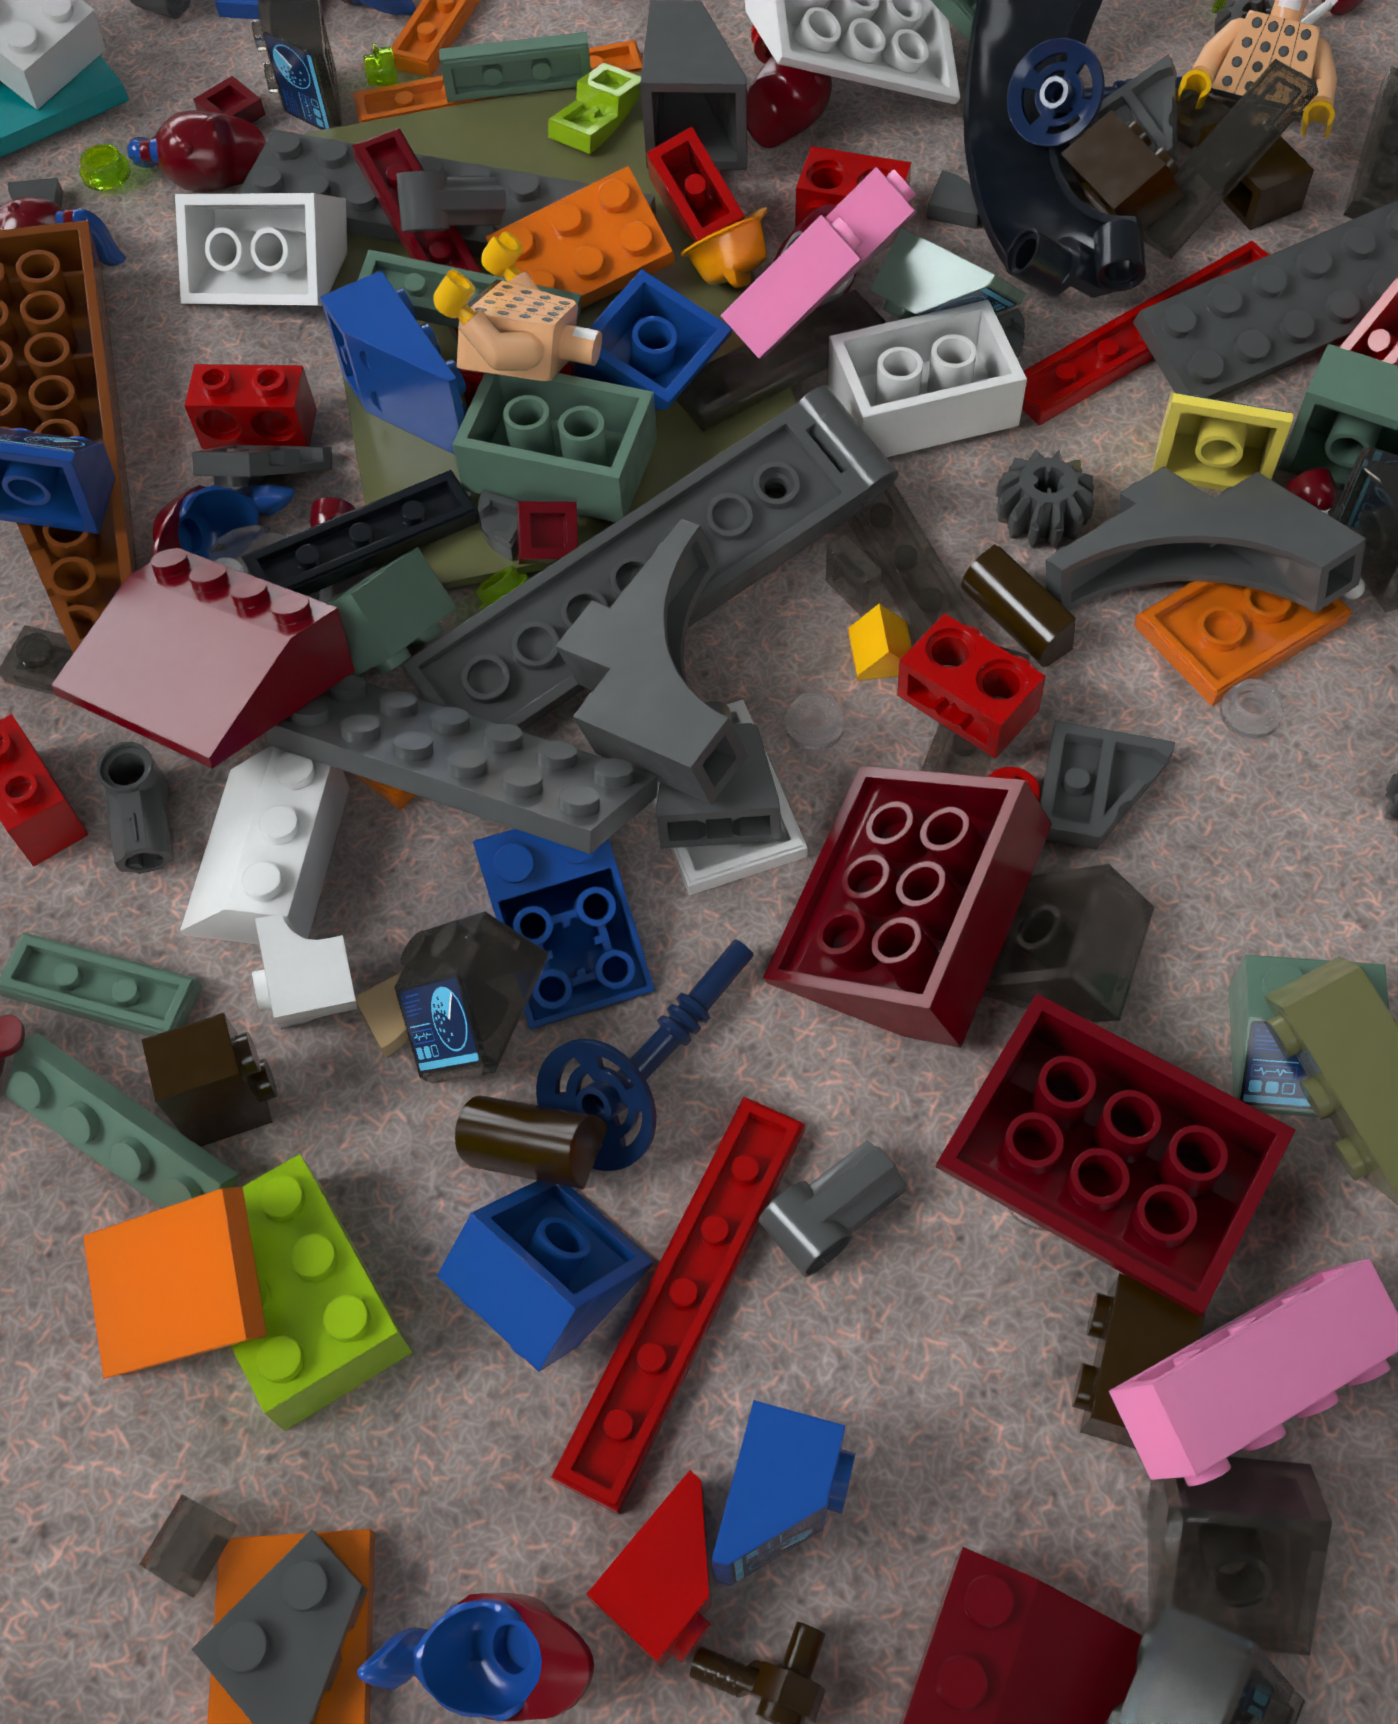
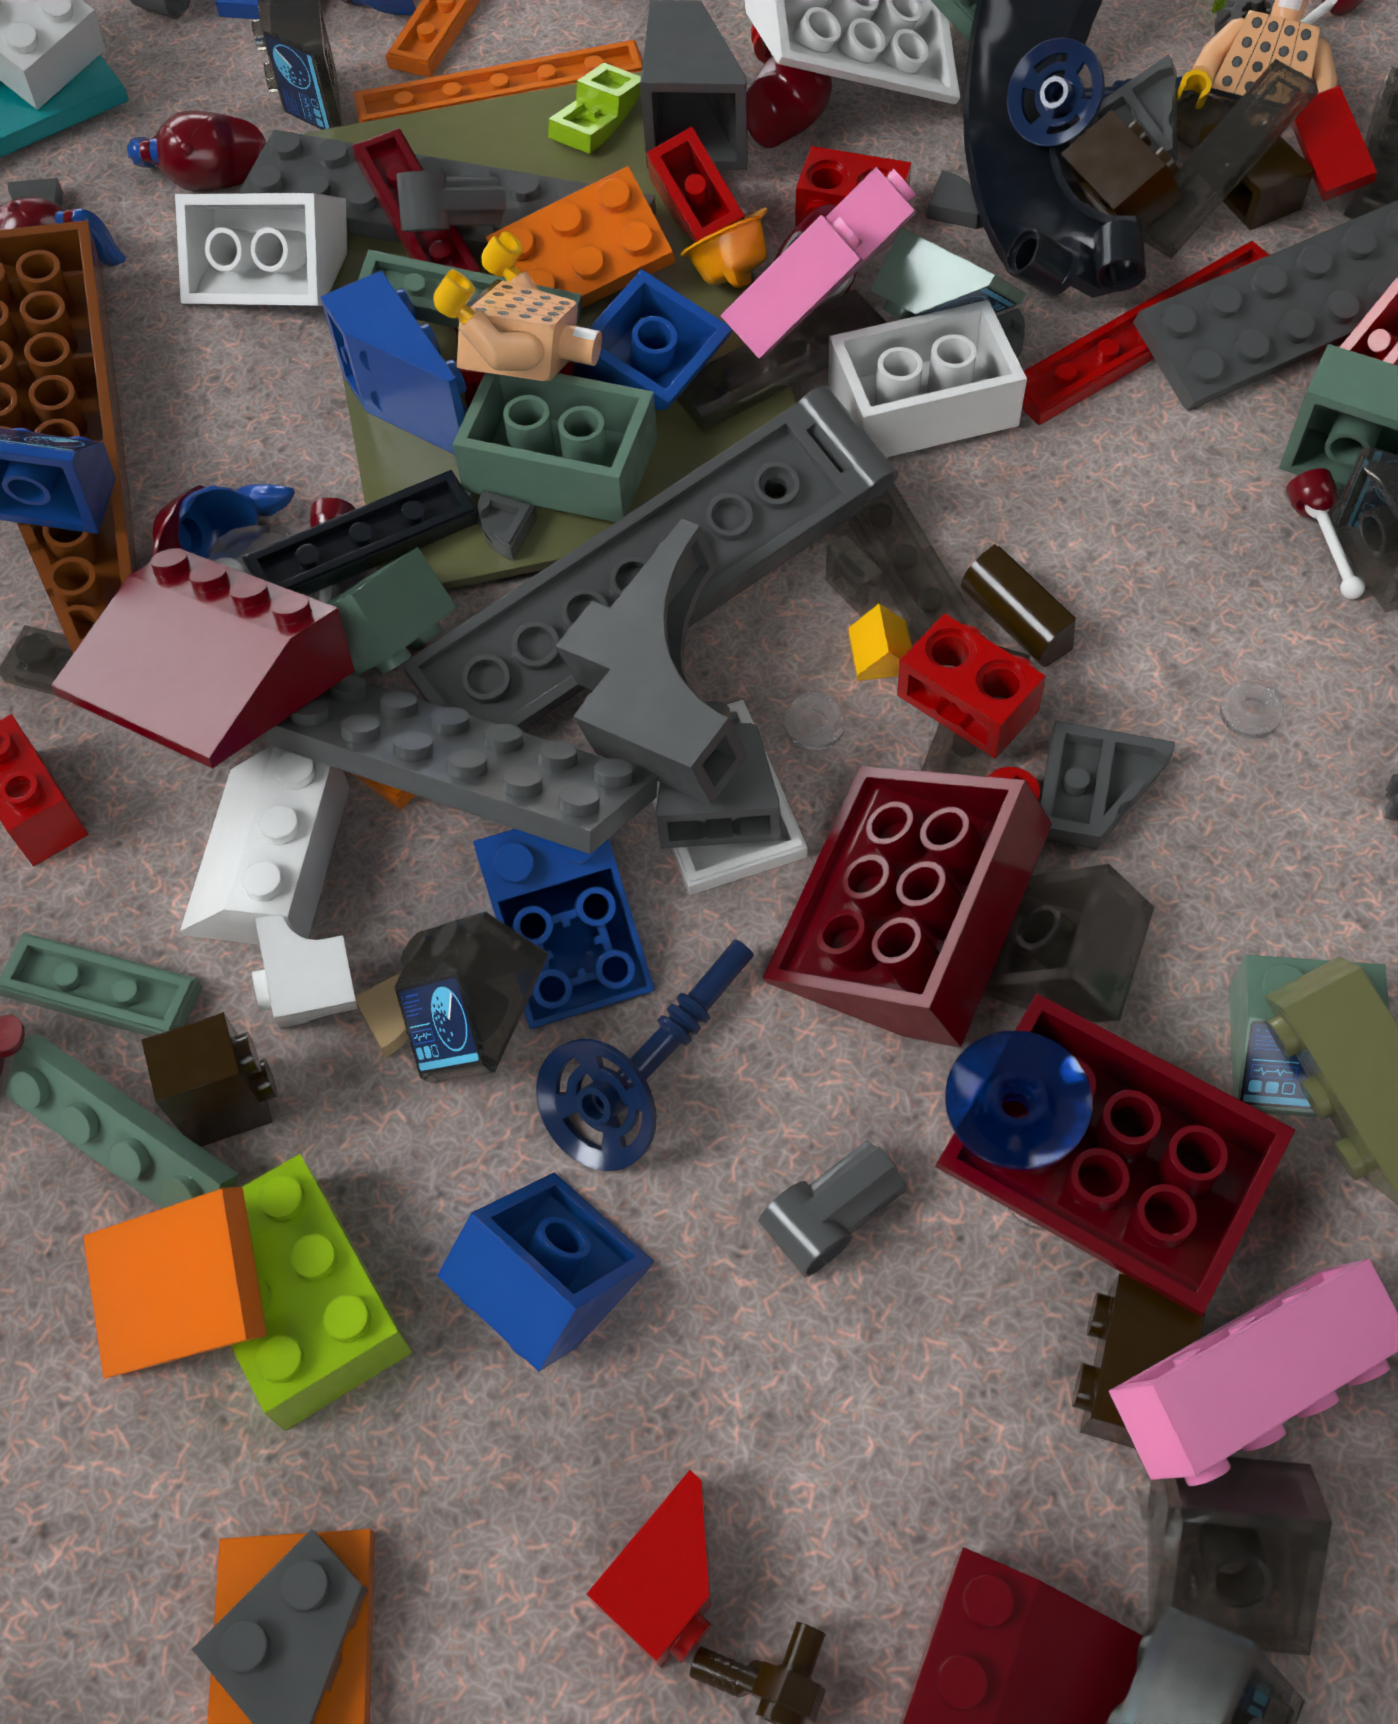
clear neon green plate [79,144,131,191] -> none
dark grey piece [97,742,174,874] -> none
clear smoke tile [139,1494,237,1598] -> none
red brick [184,364,317,449] -> none
dark grey wing [192,445,333,487] -> none
dark red plate [193,76,266,123] -> none
blue hair [357,1593,594,1722] -> none
clear neon green plate [363,43,398,87] -> none
sand green tile [439,32,591,102] -> none
dark brown brick [455,1095,609,1189] -> none
clear neon green plate [475,566,529,611] -> none
dark red plate [516,501,578,564] -> none
red tile [551,1096,805,1515] -> none
blue slope [711,1400,856,1586] -> none
dark grey gear [996,449,1095,549] -> none
dark grey arch [1046,466,1366,613] -> none
orange tile [1134,581,1353,706] -> none
light yellow slope [1152,391,1293,491] -> none
none -> clear blue dish [944,1031,1092,1171]
none -> red tile [1287,85,1377,202]

